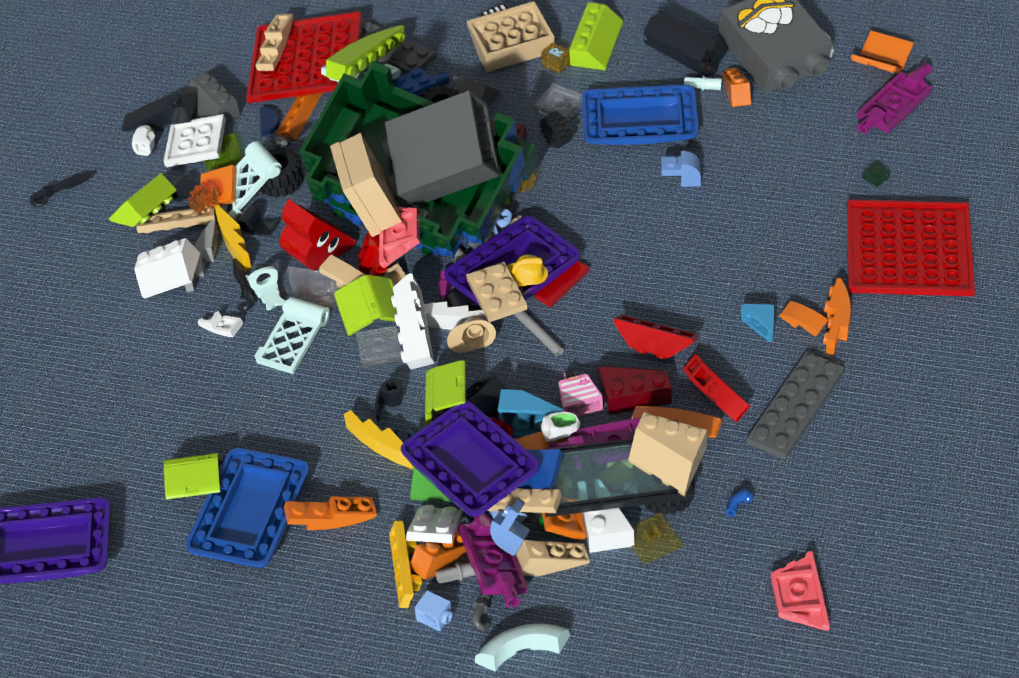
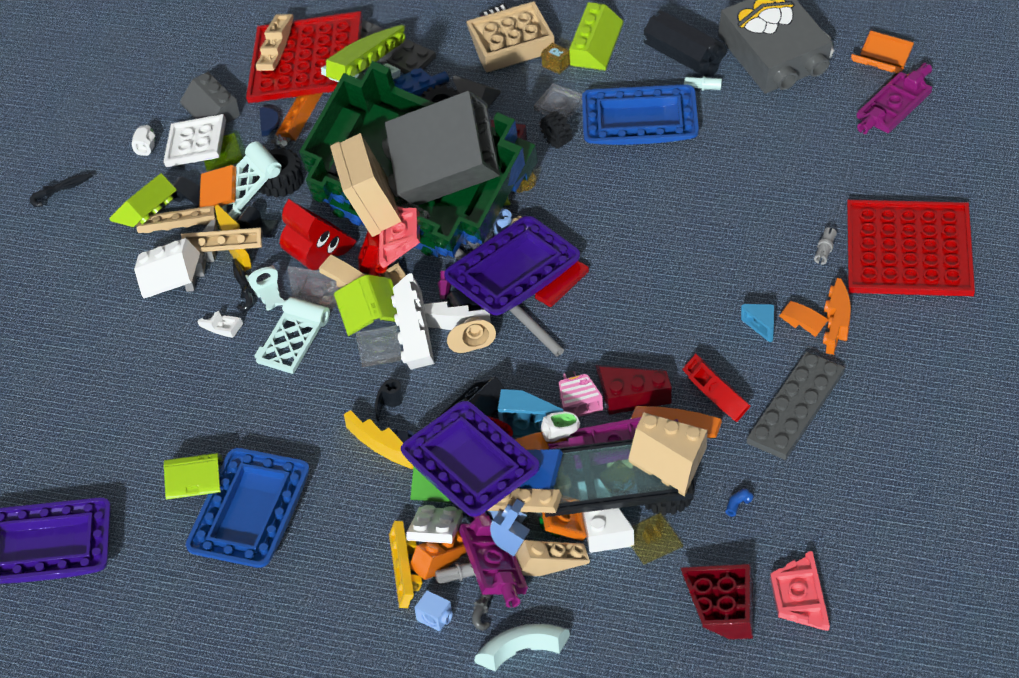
black wedge [122,93,198,131] -> none
clear orange gear [187,180,221,213] -> none
orange slope [284,496,377,530] -> none
lime piece [425,360,465,427] -> none
tan plate [466,262,527,322] -> none
yellow piece [507,254,548,287] -> none
red wedge [613,314,699,359] -> none
medium blue brick [661,151,701,187] -> none
orange slope [721,68,751,107] -> none
clear green plate [862,163,891,187] -> none
none -> tan slope [181,228,263,252]
none -> dark red wedge [681,564,753,640]
none -> light grey pin [814,227,837,265]

